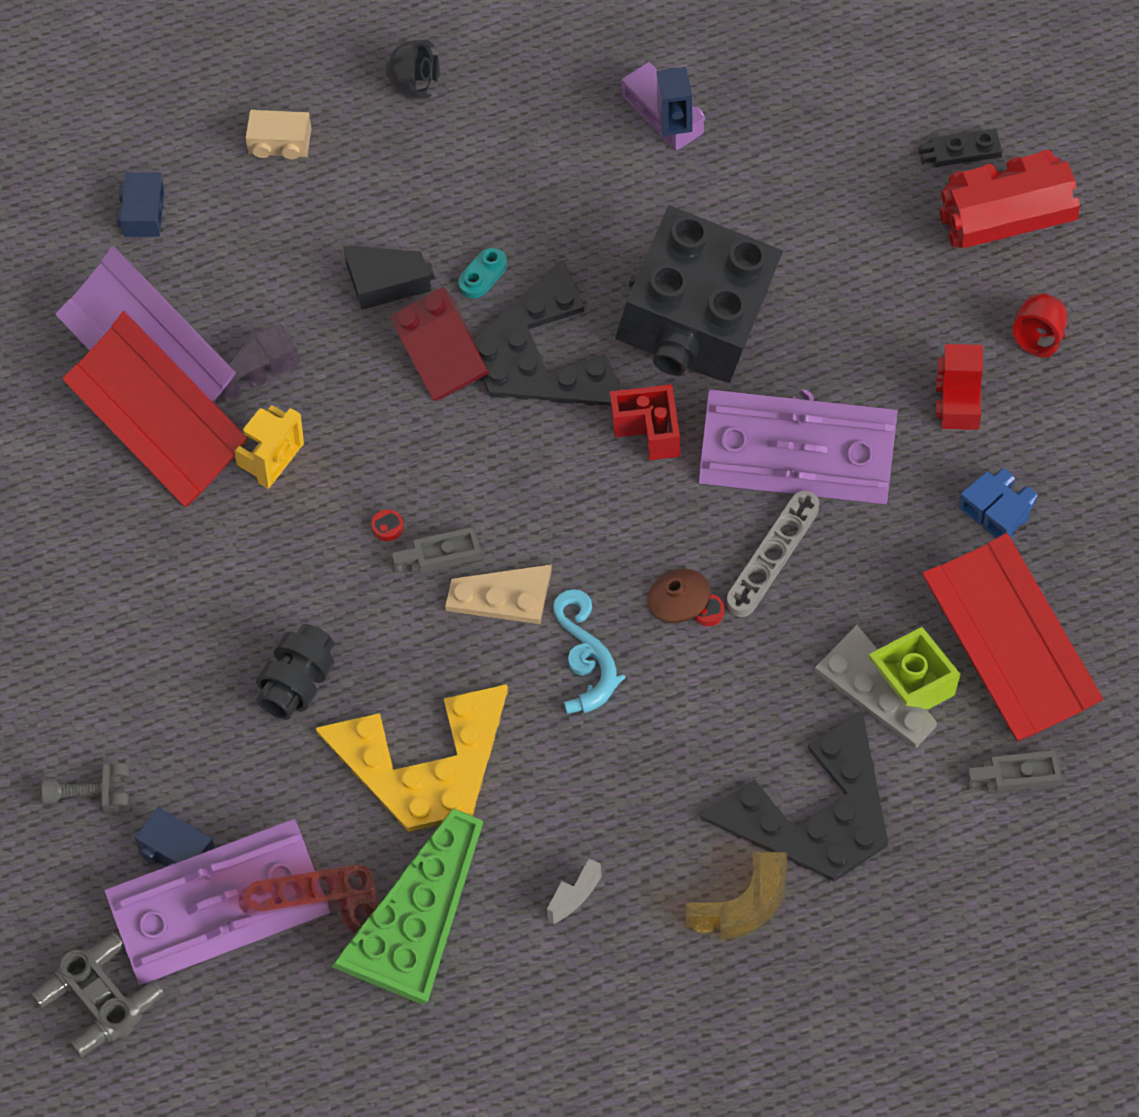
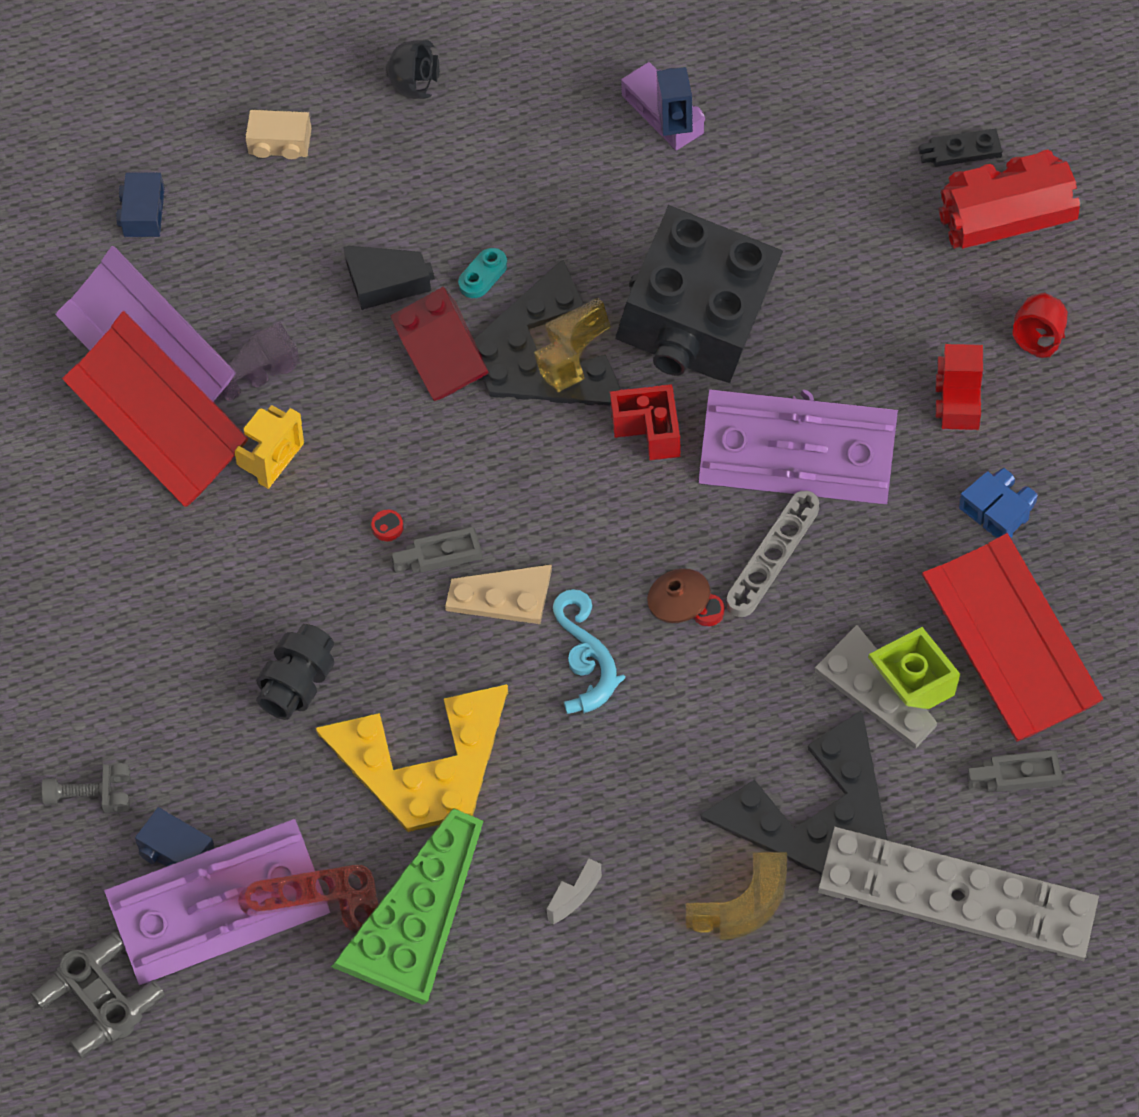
none -> clear yellow arch [534,298,611,392]
none -> light grey piece [818,827,1099,961]

